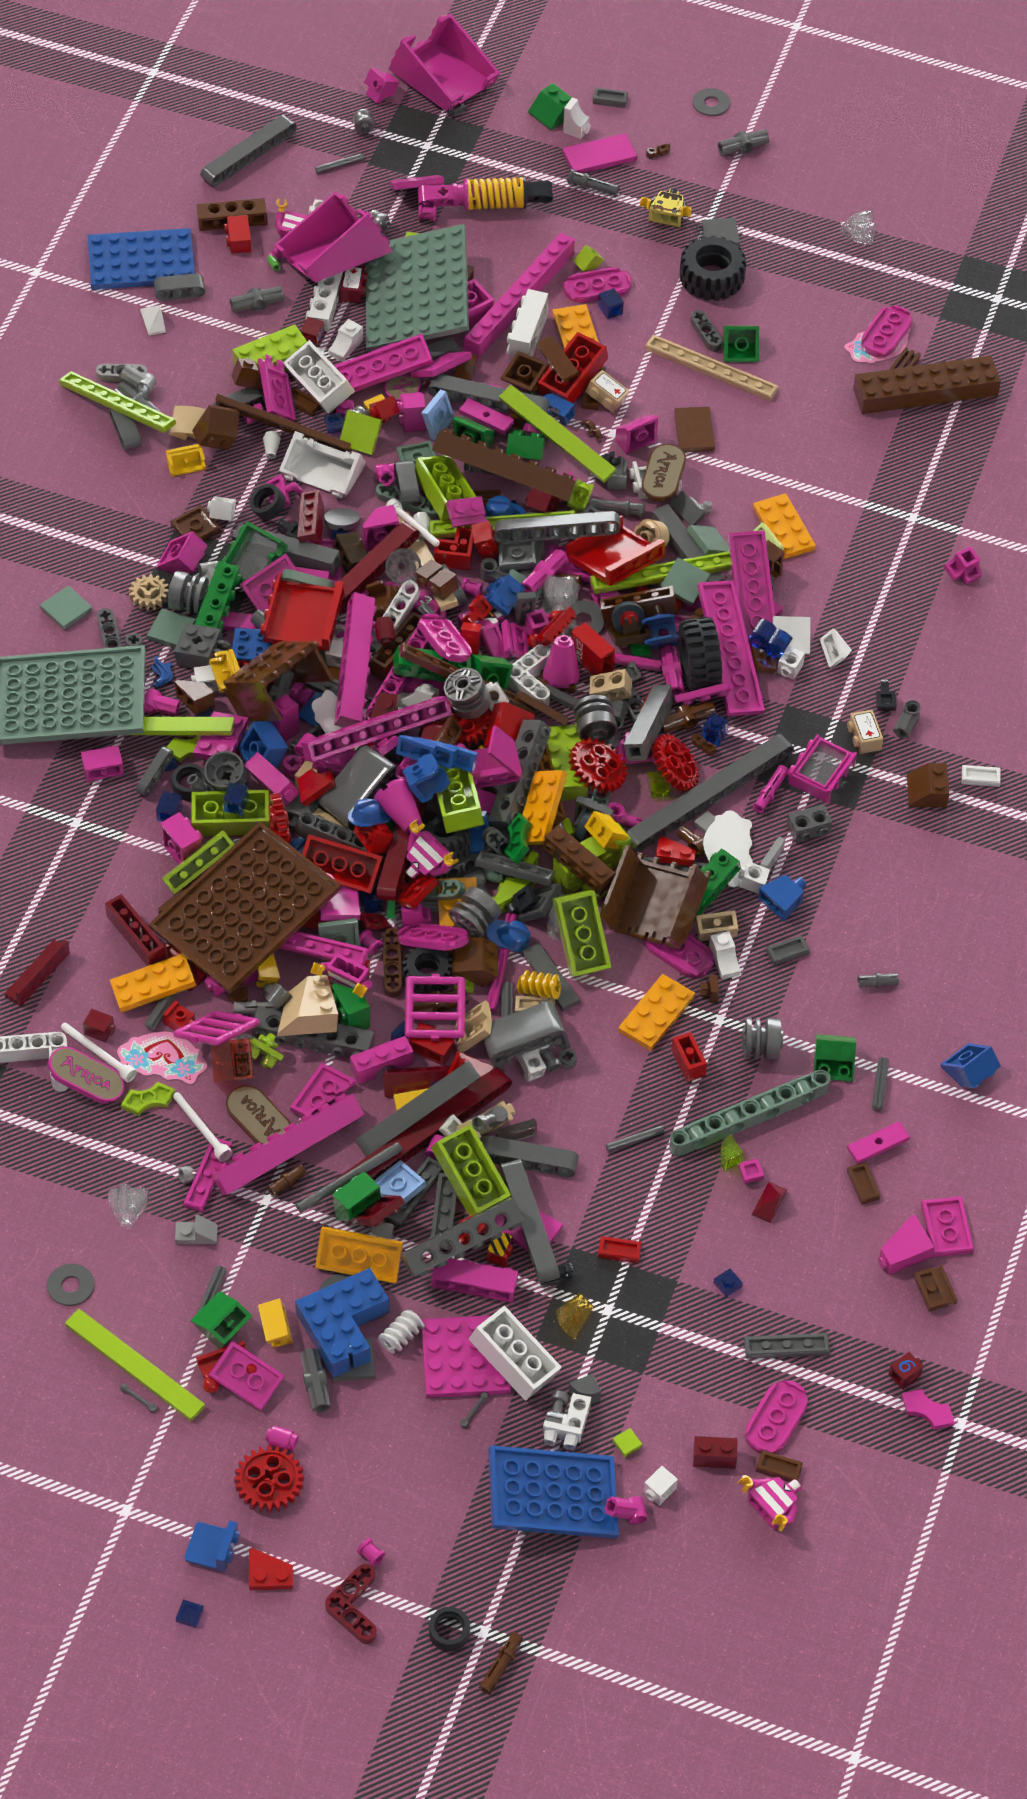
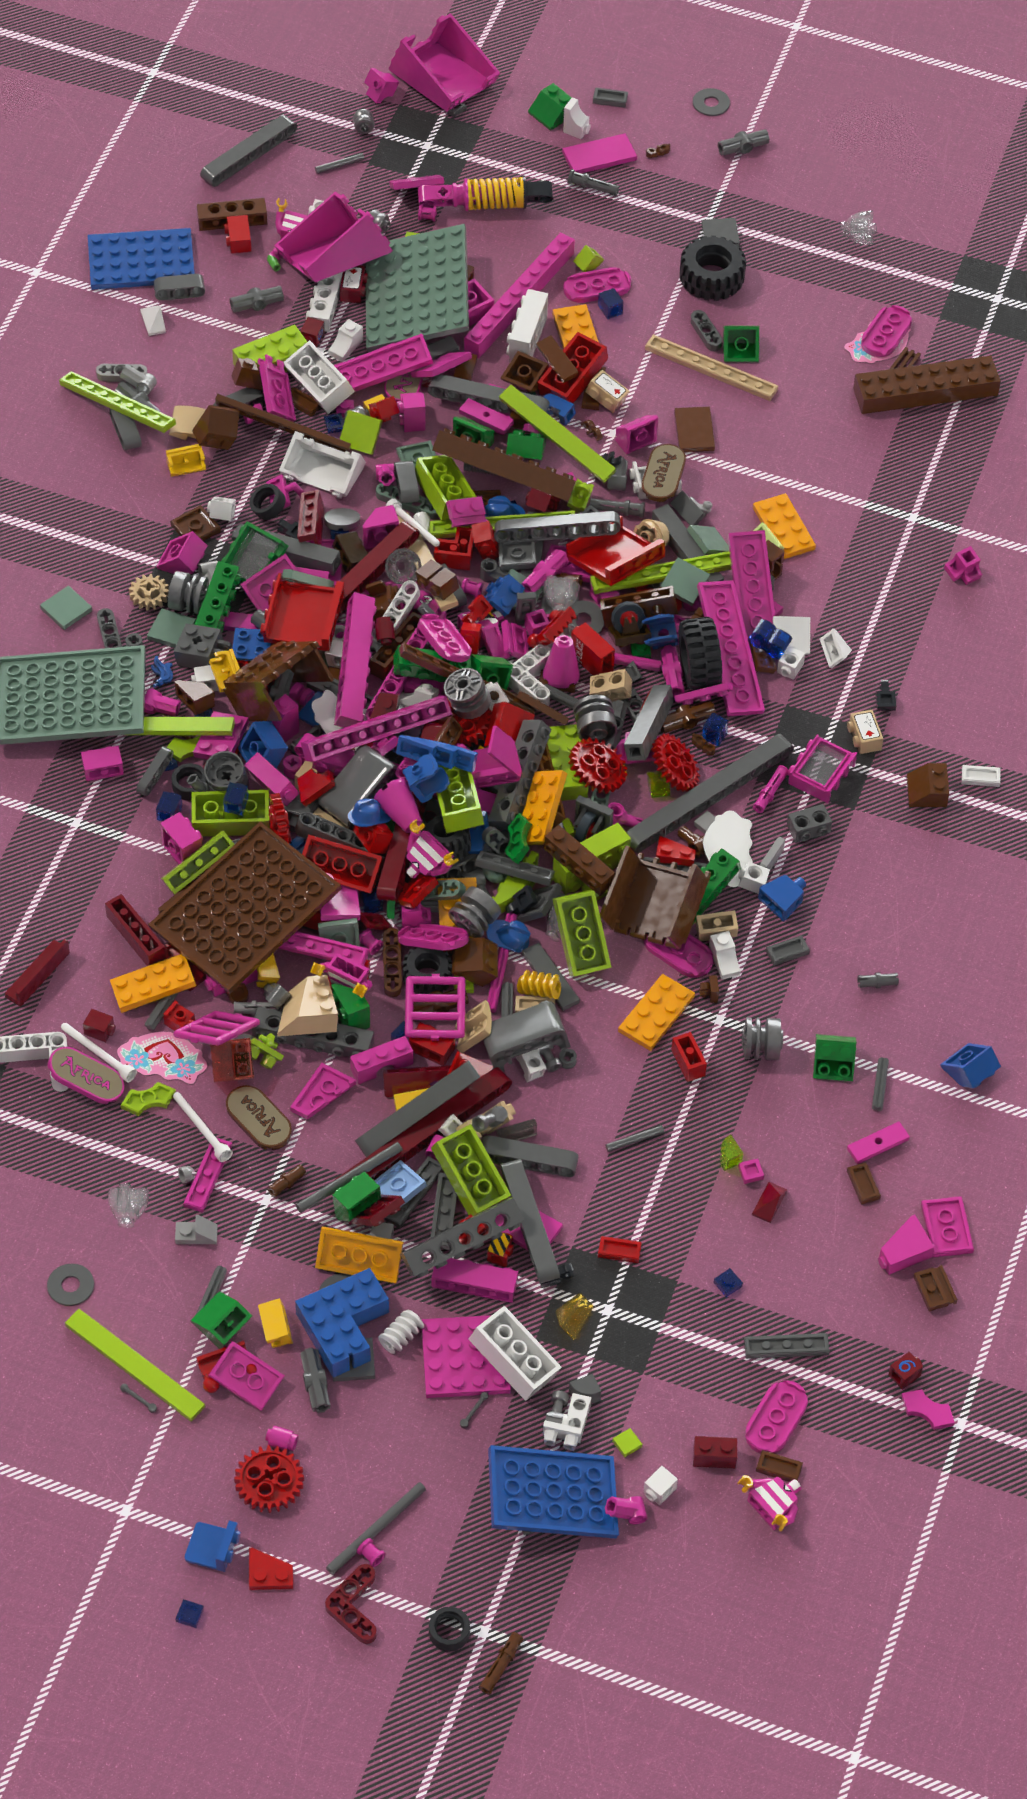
dark pink brick [211,1093,364,1196] -> none
white cone [263,431,281,459] -> none
light blue tile [422,390,455,441] -> none
yellow hinge [584,811,629,849] -> none
torso [639,188,691,227] -> none
sand green beam [669,1070,830,1156] -> none
dark grey piece [893,700,921,739] -> none
none -> dark grey piece [326,1482,426,1575]

